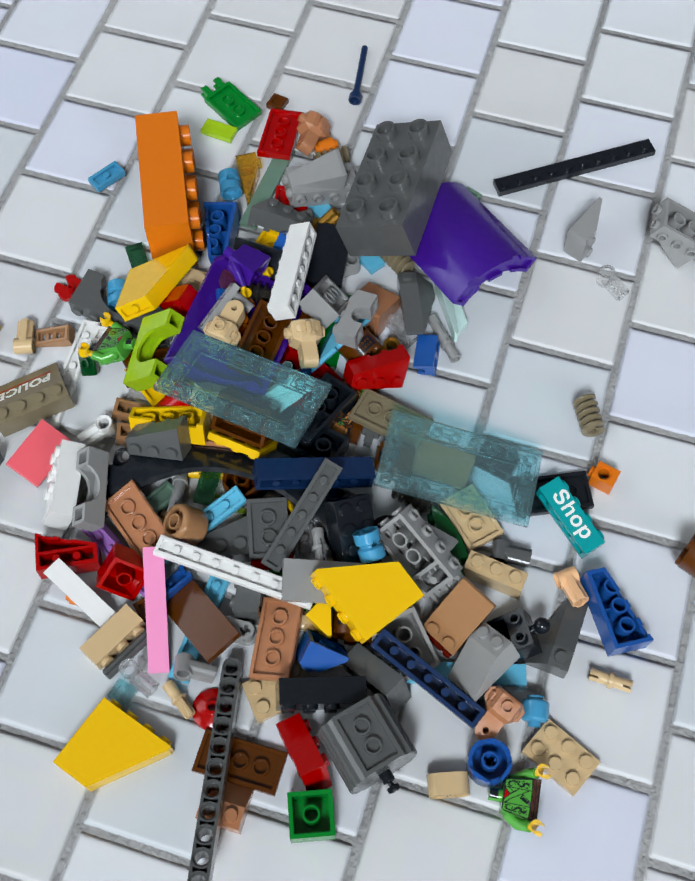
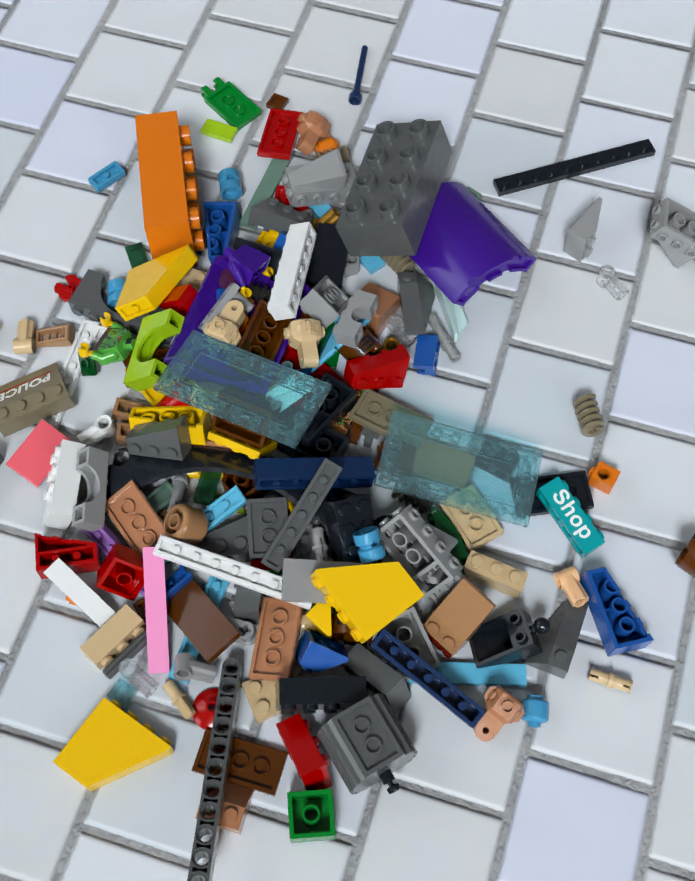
clear yellow slope [235,152,262,206] -> none
tan beam [426,771,470,799] -> none
light grey slope [447,622,520,702] -> none
blue brick [466,738,512,788] -> none
torso [488,764,551,837] -> none
dark grey piece [490,539,532,567] -> none
tan plate [521,719,600,797] -> none

